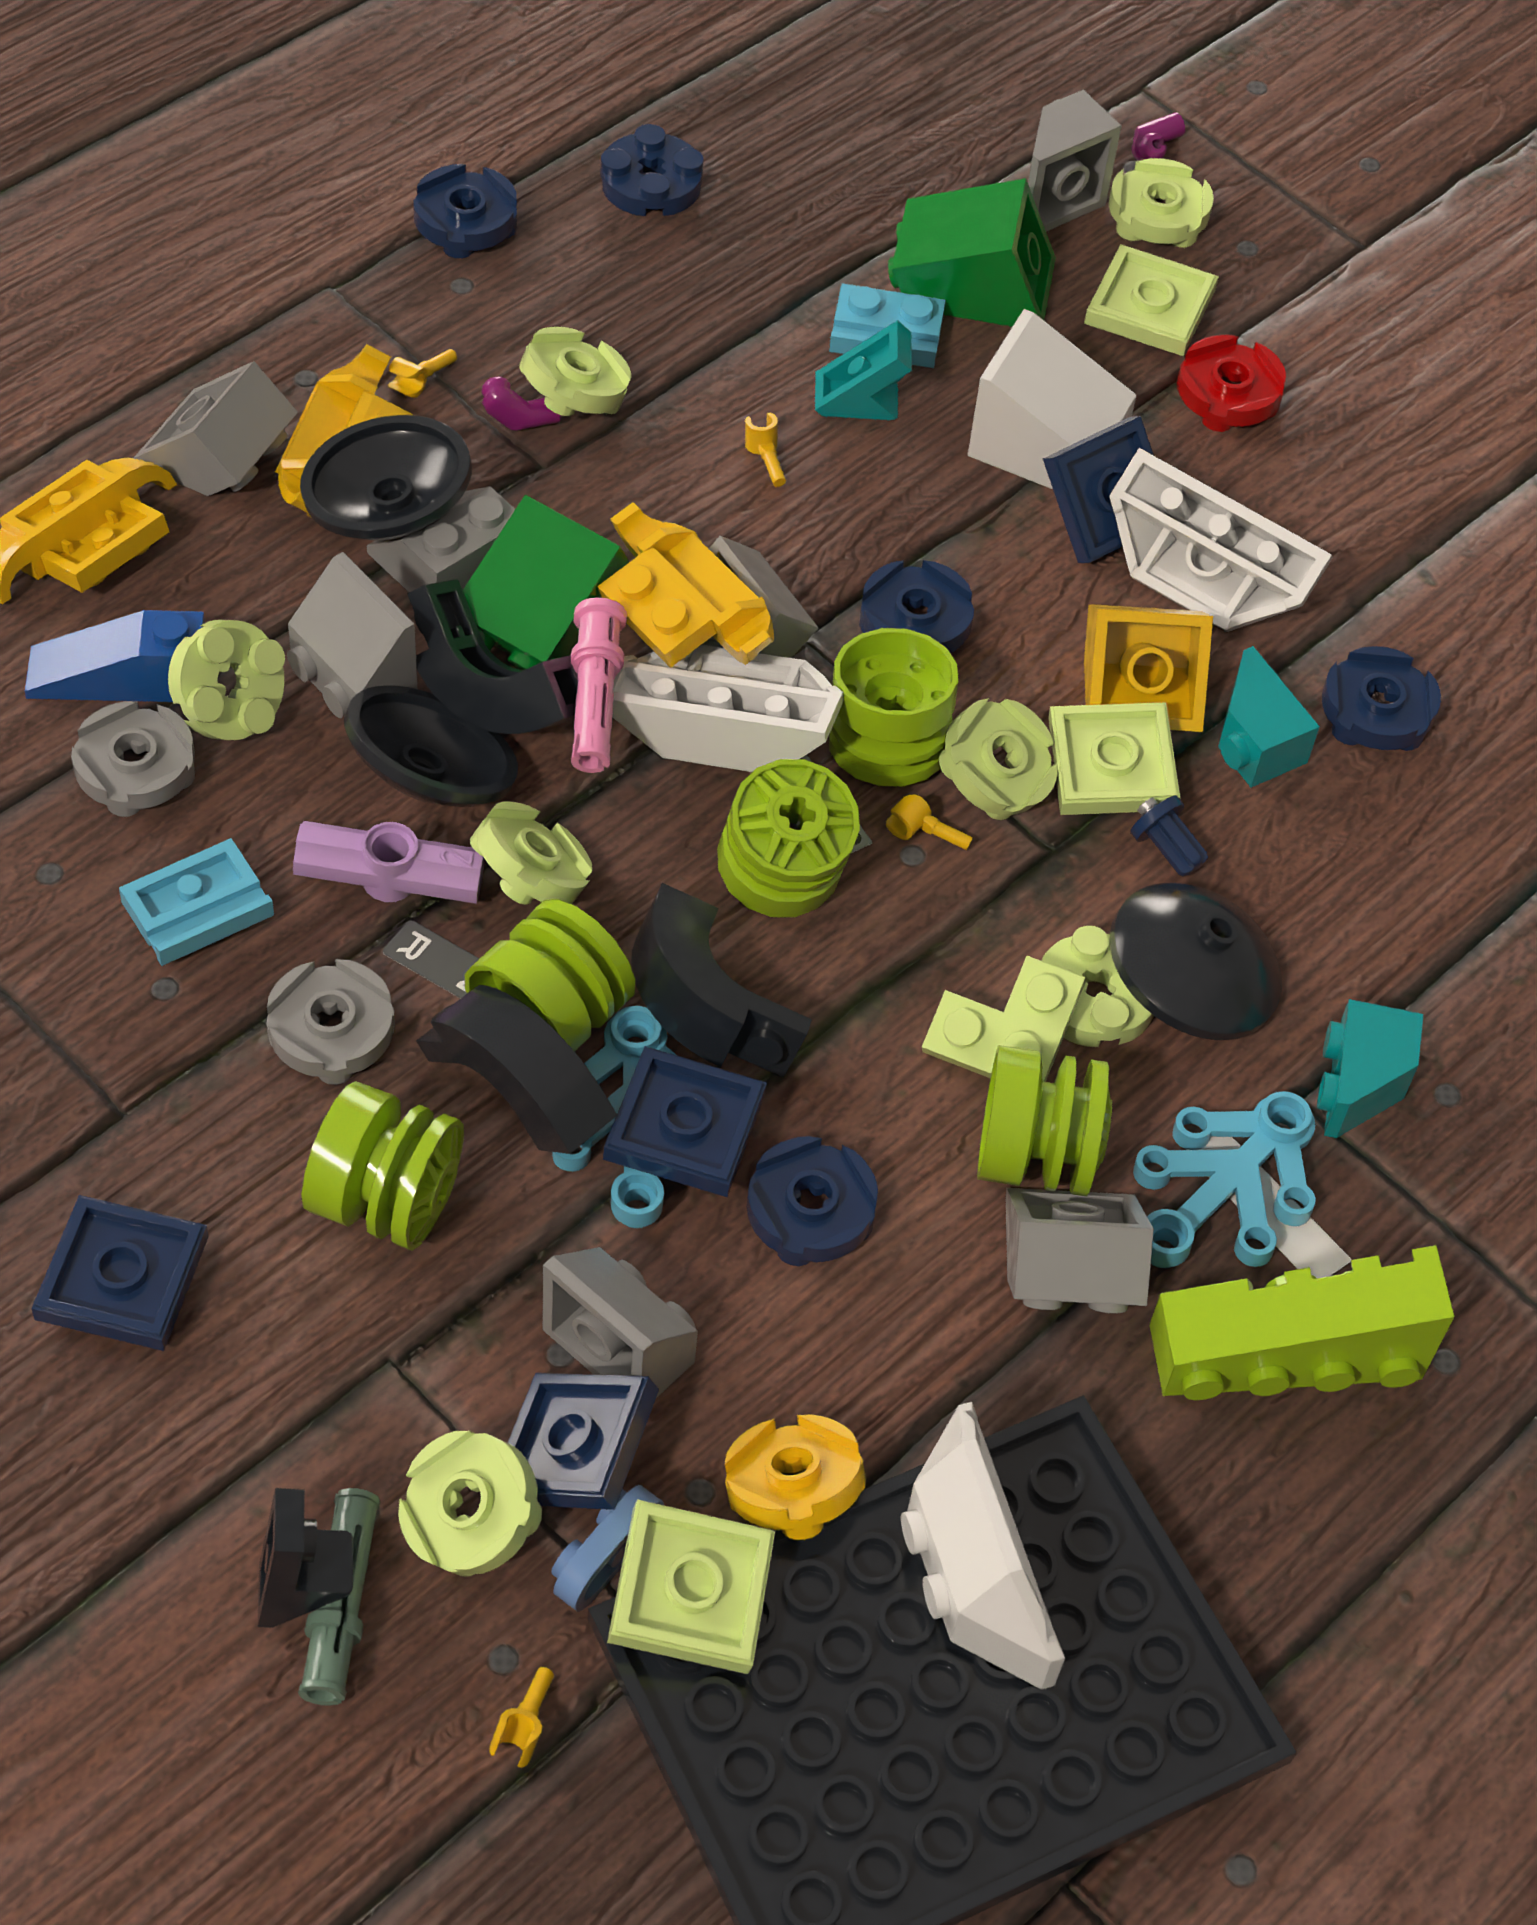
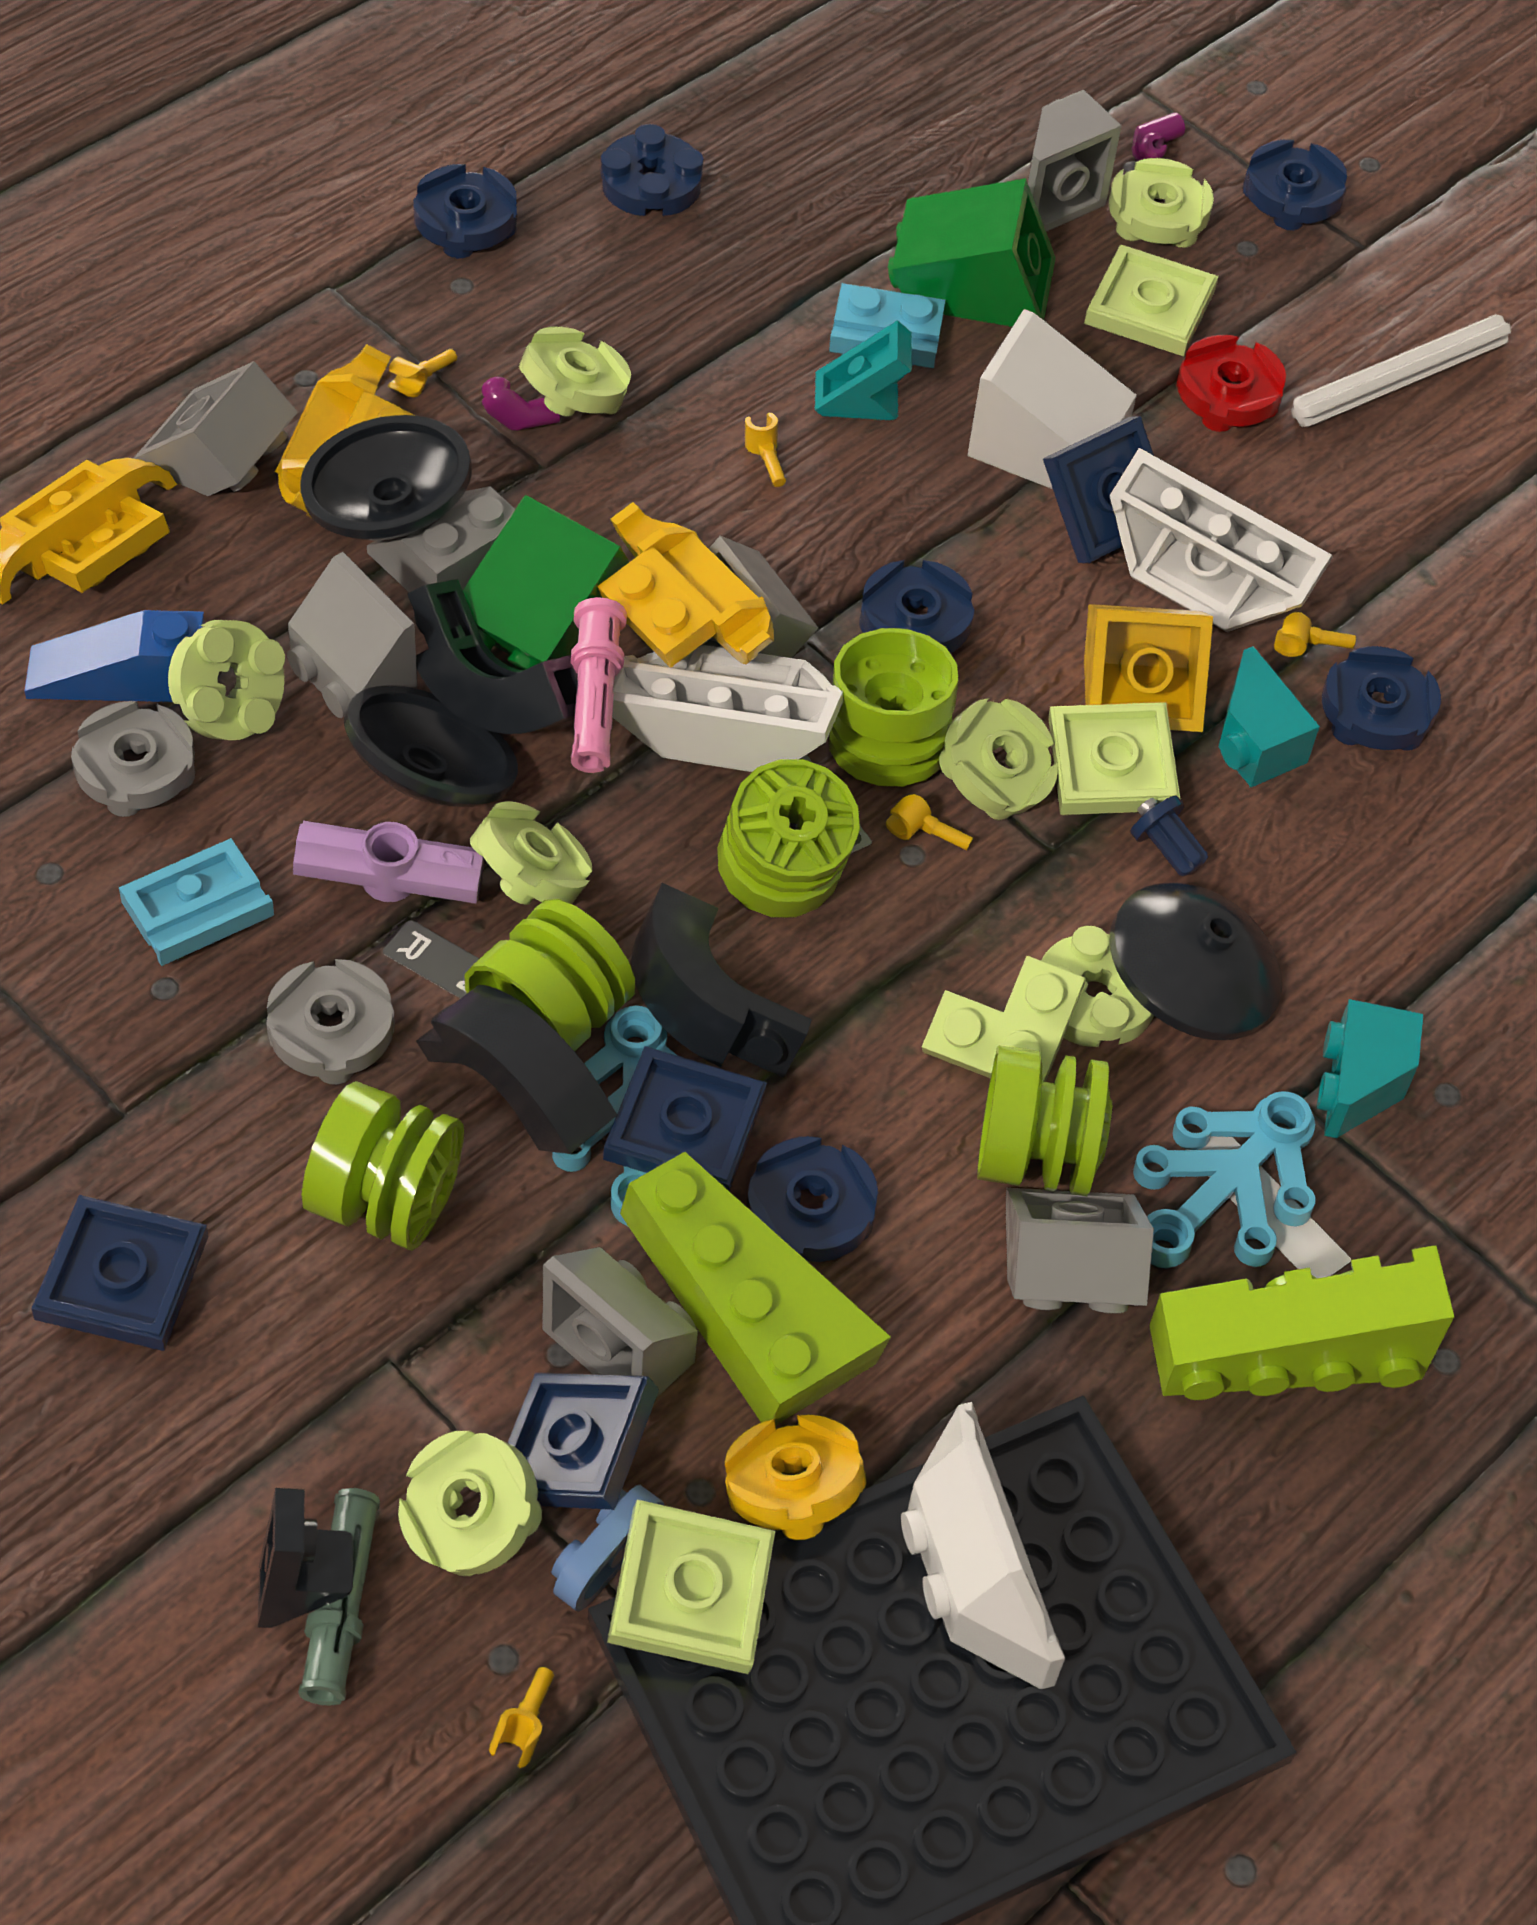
none -> lime wedge [620,1152,891,1425]
none -> dark blue plate [1242,139,1347,230]
none -> yellow hand [1274,612,1356,657]
none -> white axle [1291,314,1512,427]

